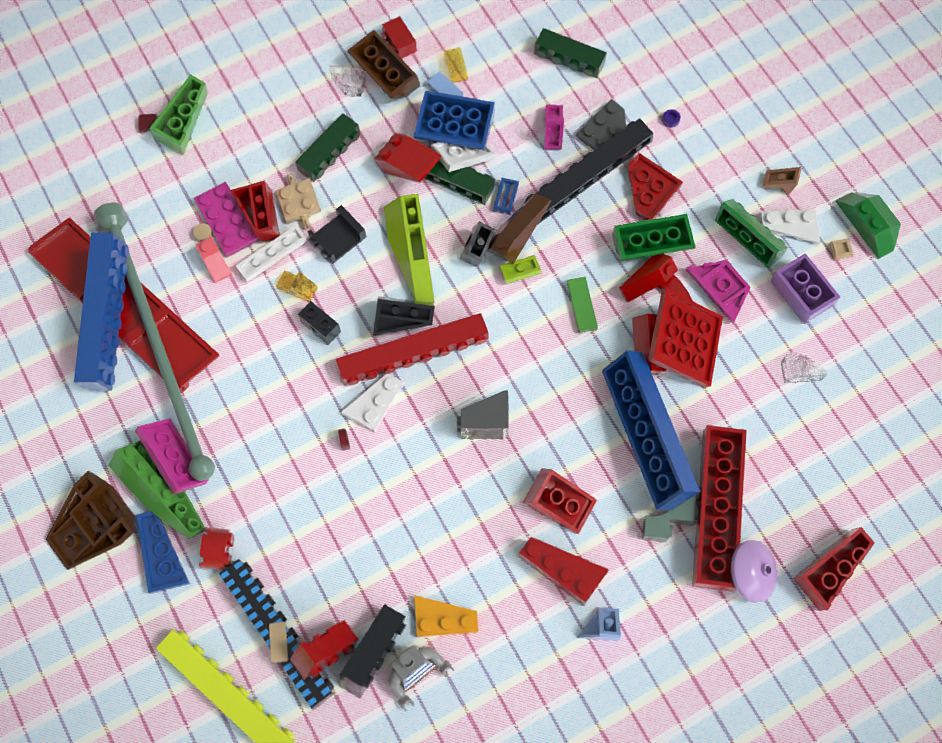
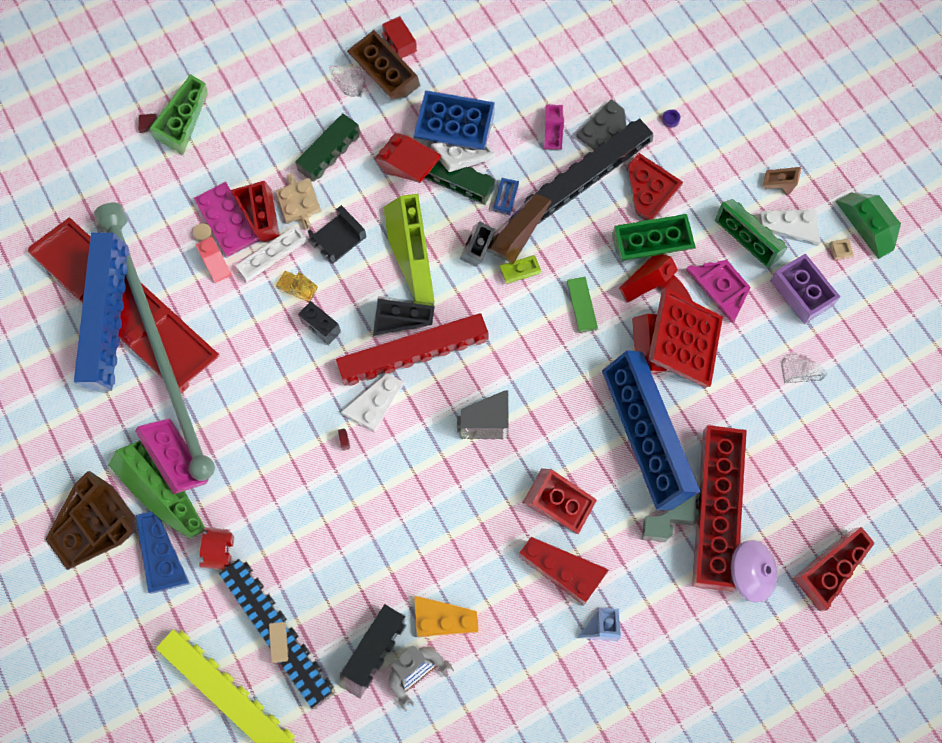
red wedge [290,620,359,680] -> none
light blue tile [427,71,464,97] -> none
clear yellow slope [444,47,469,83] -> none
dark green brick [534,28,607,78] -> none

